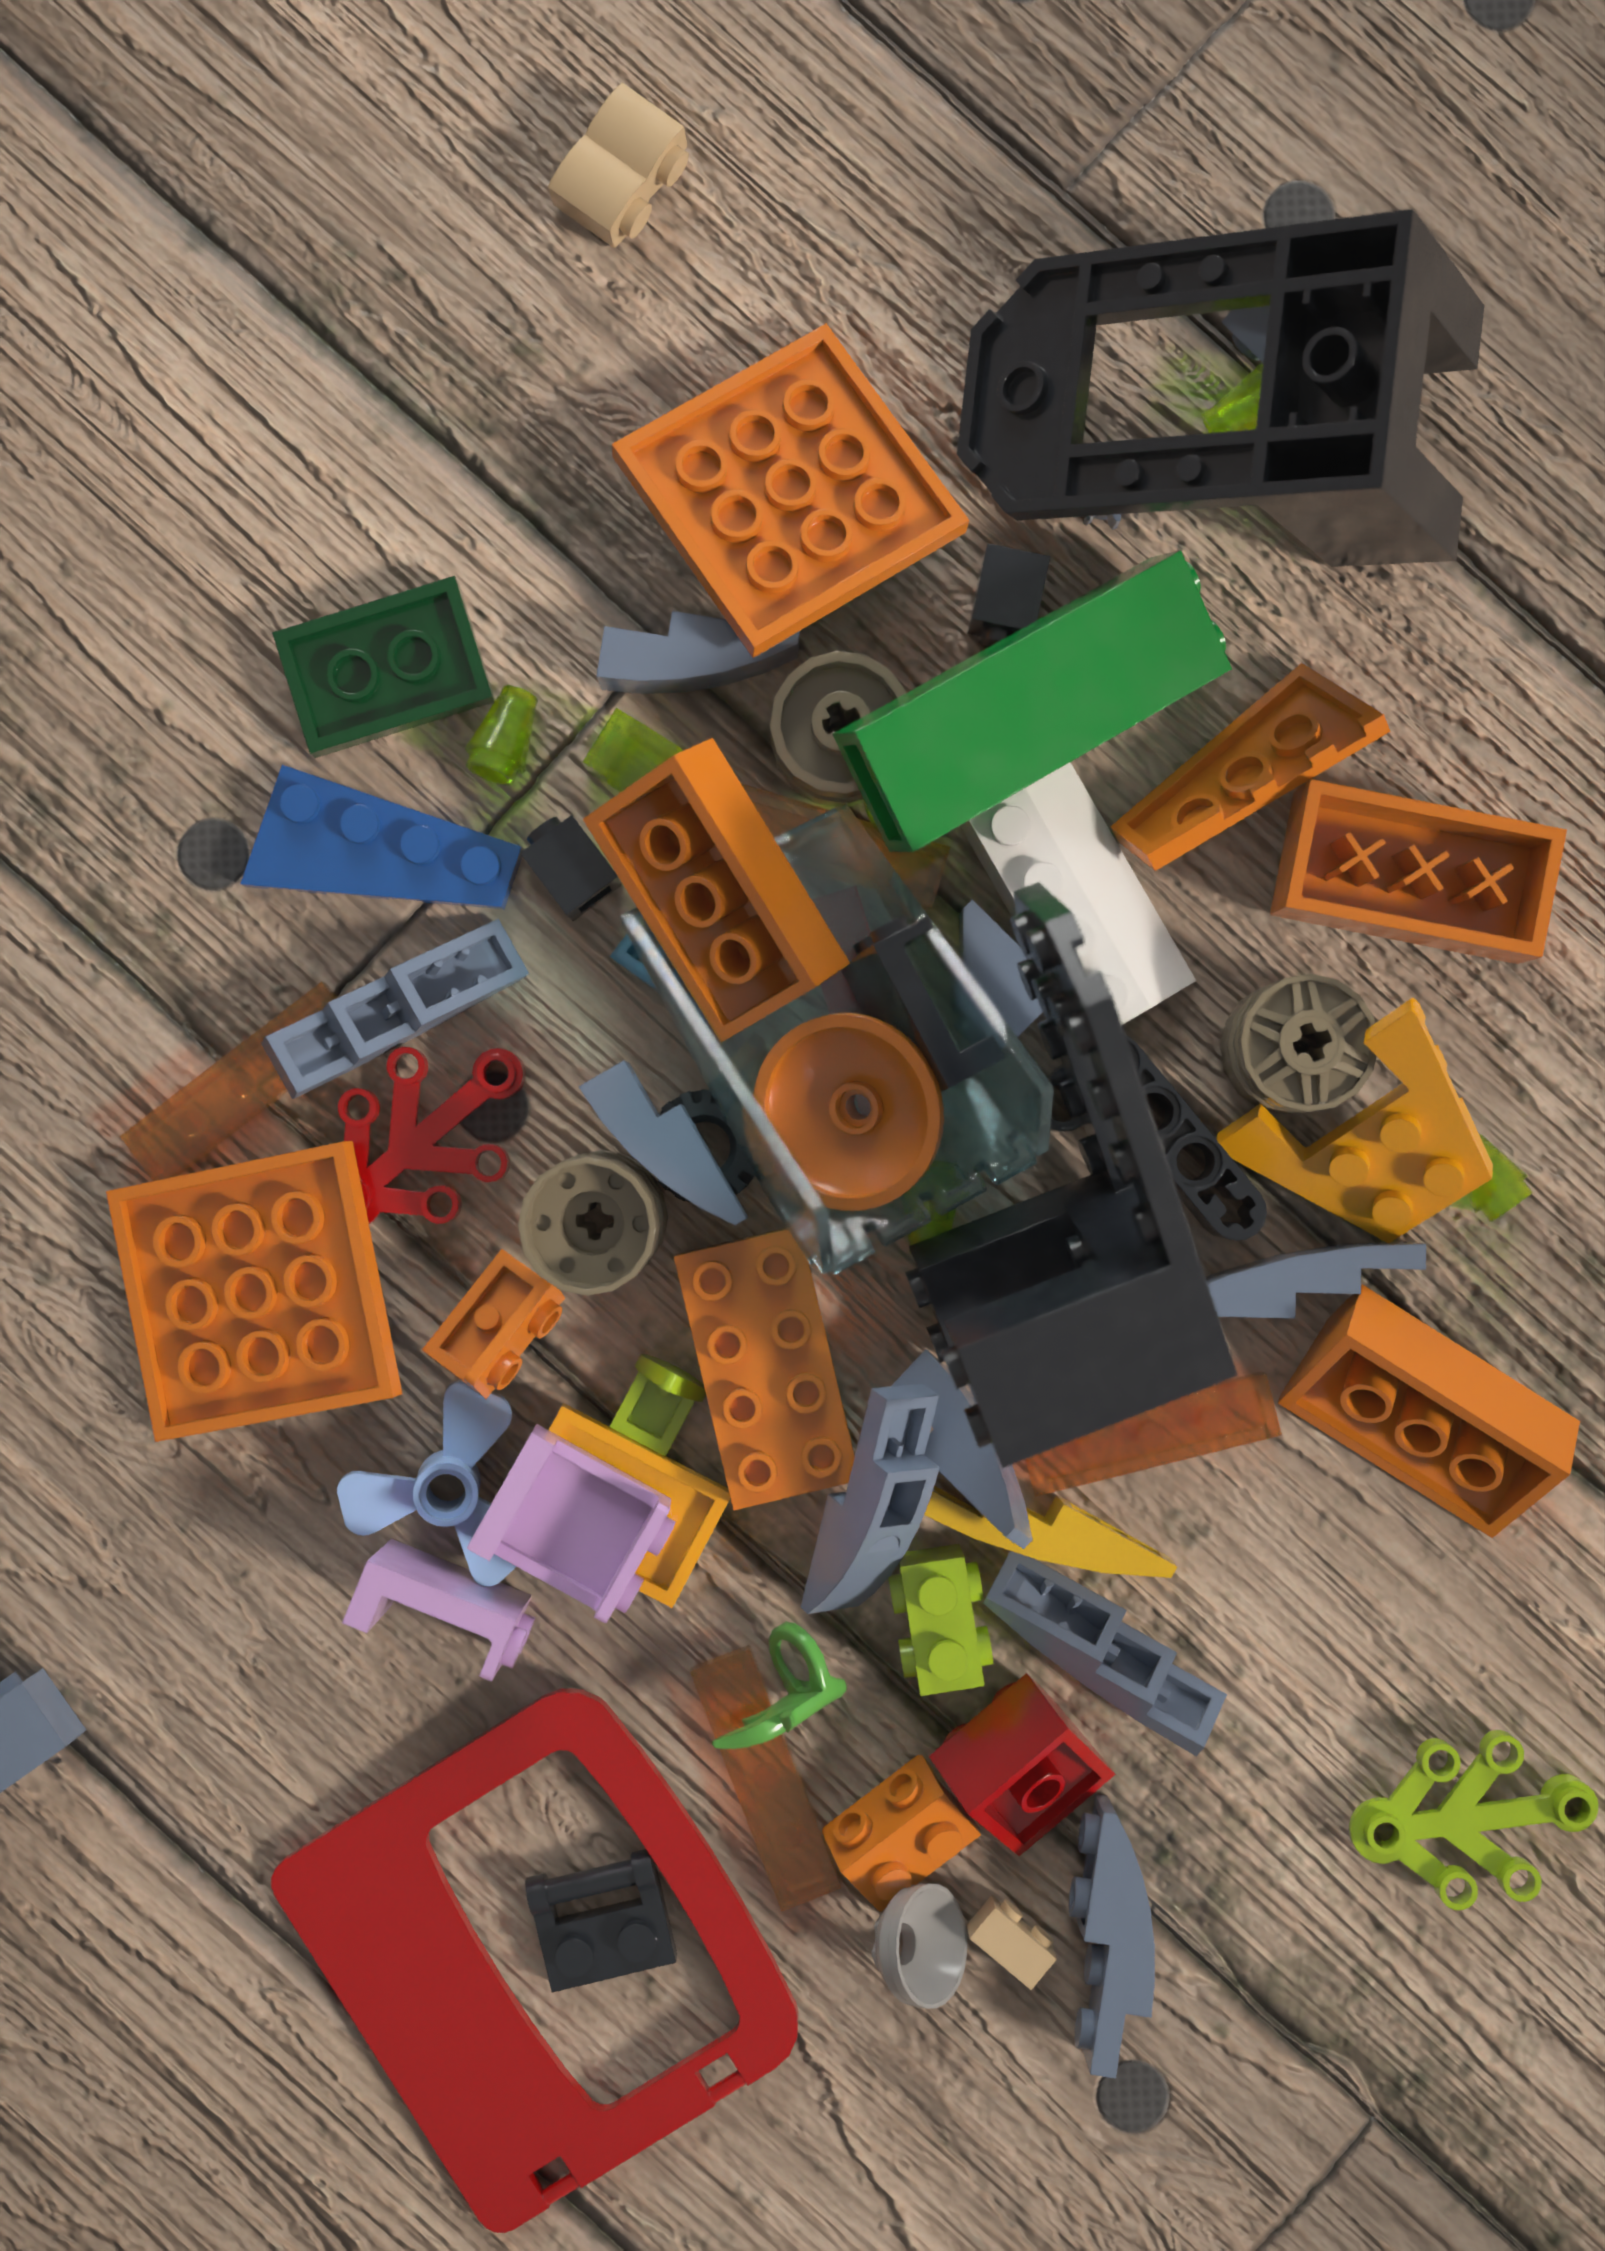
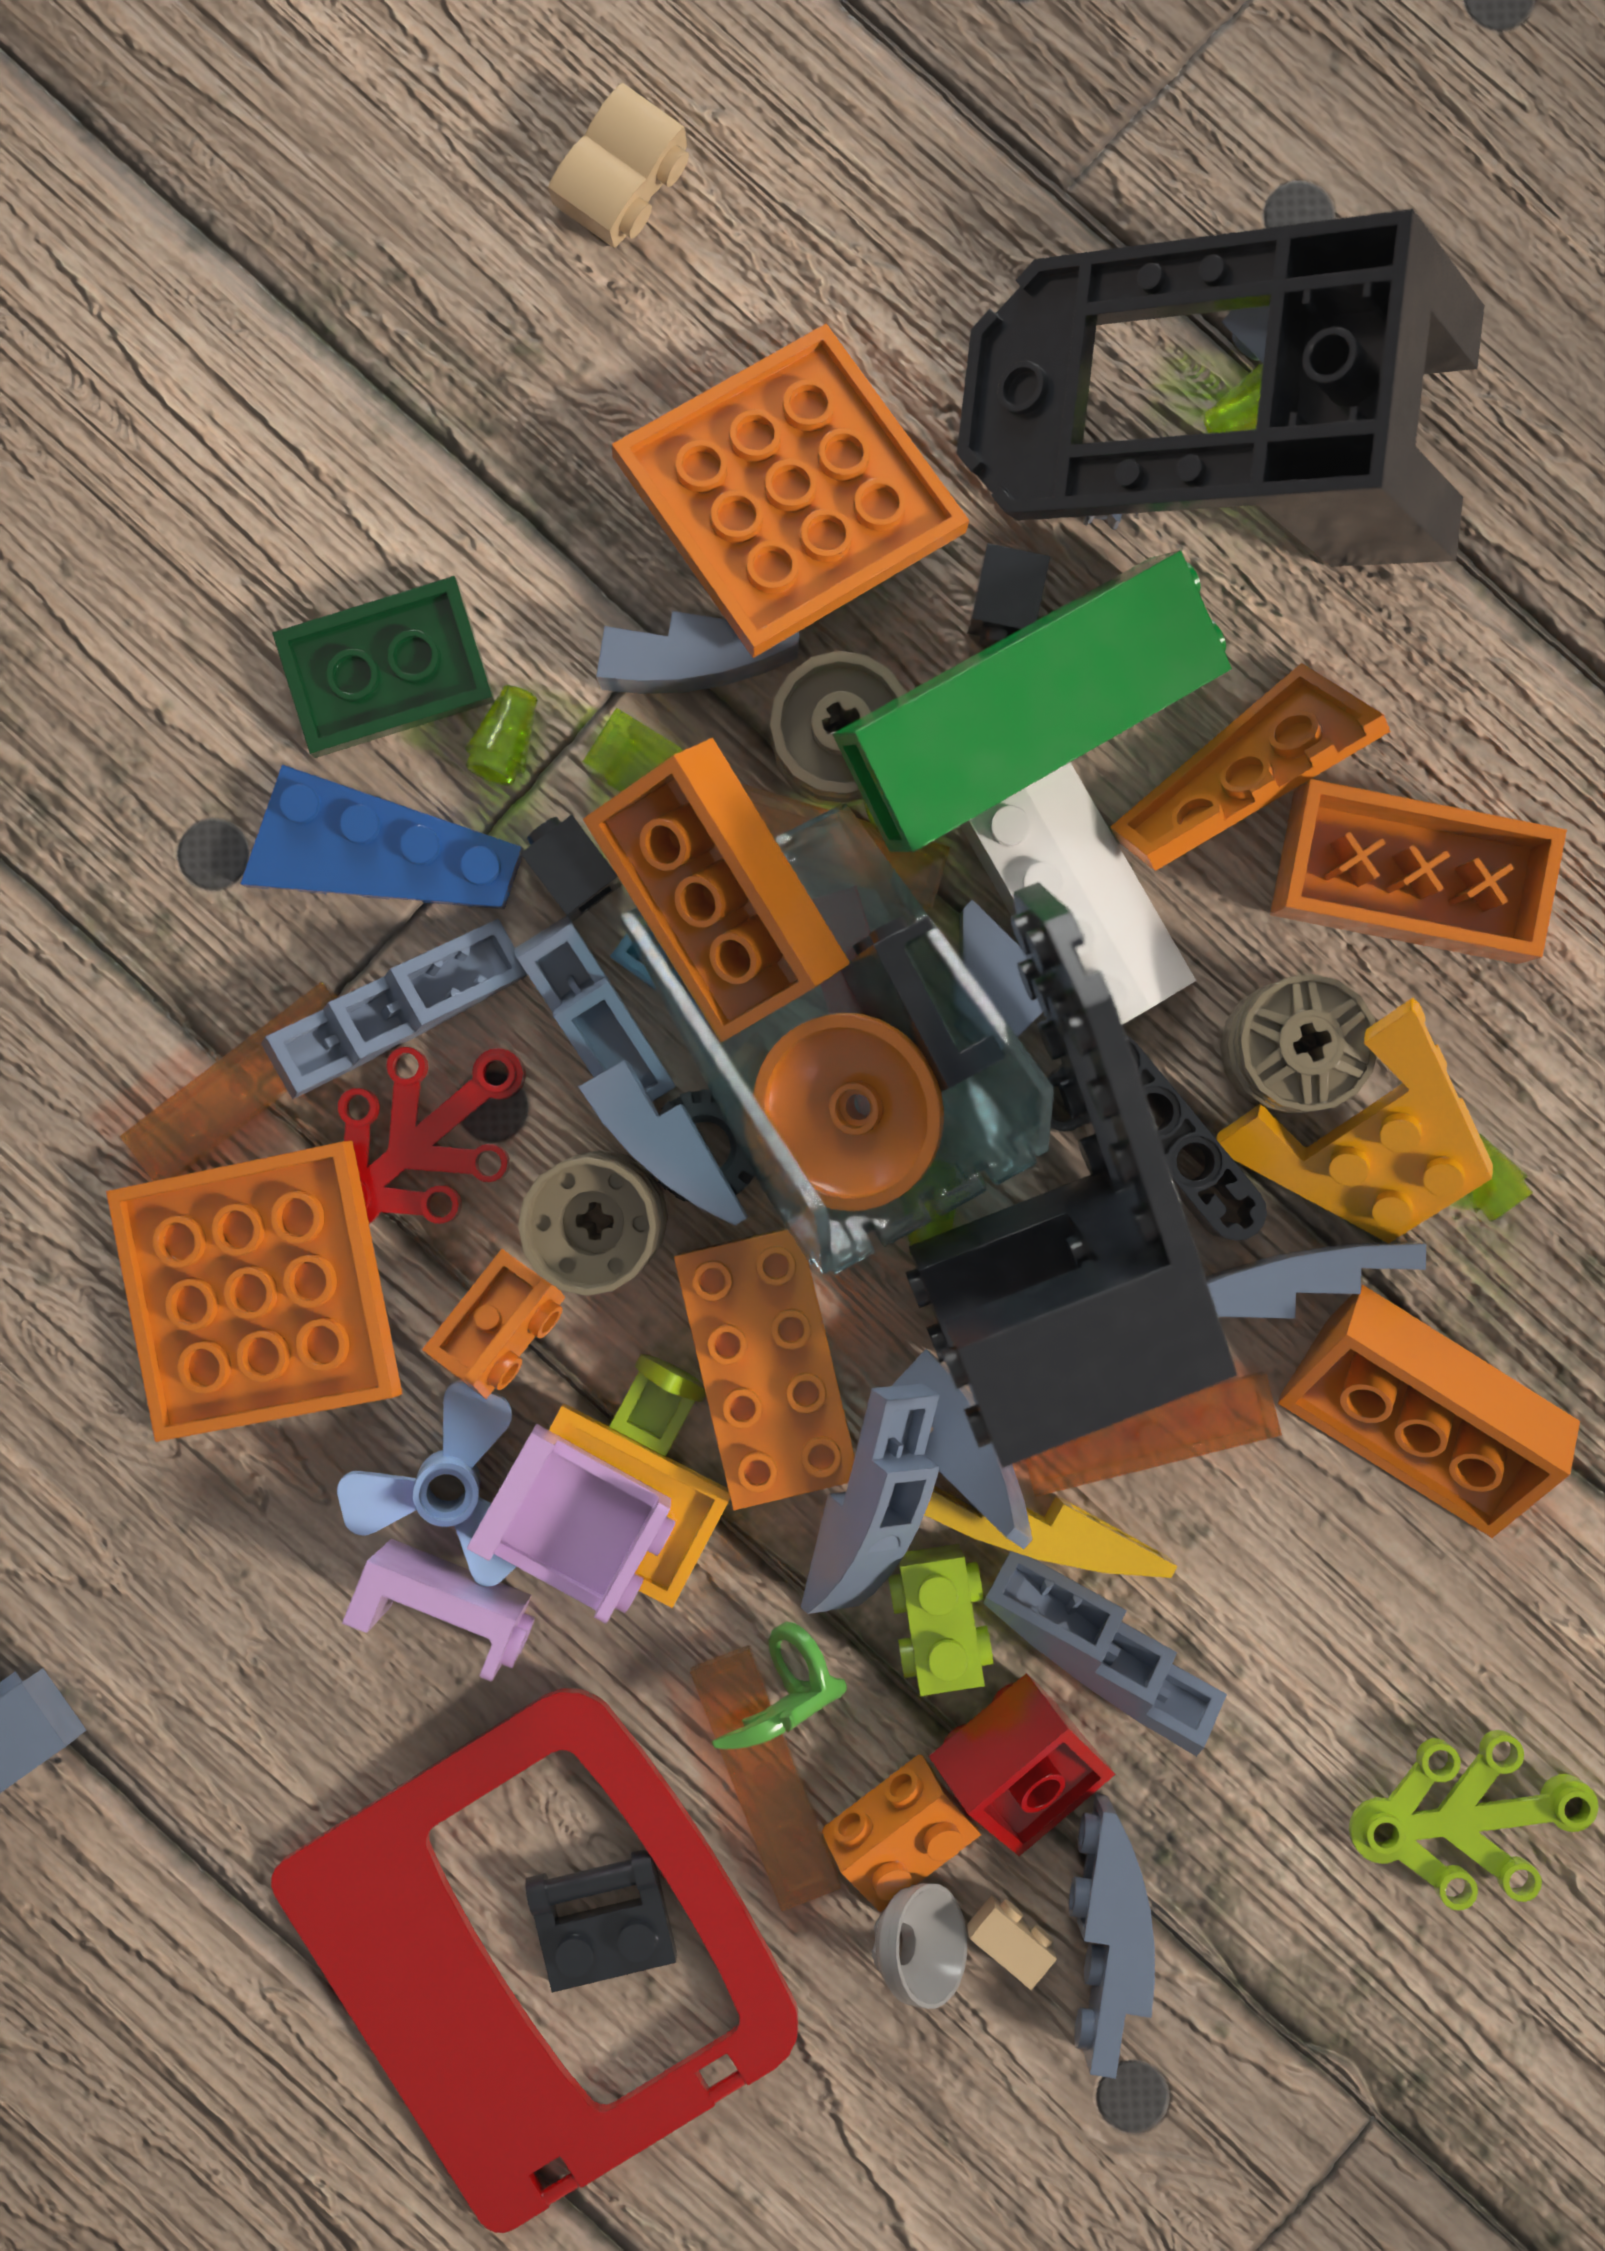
none -> sand blue slope [514,915,676,1102]

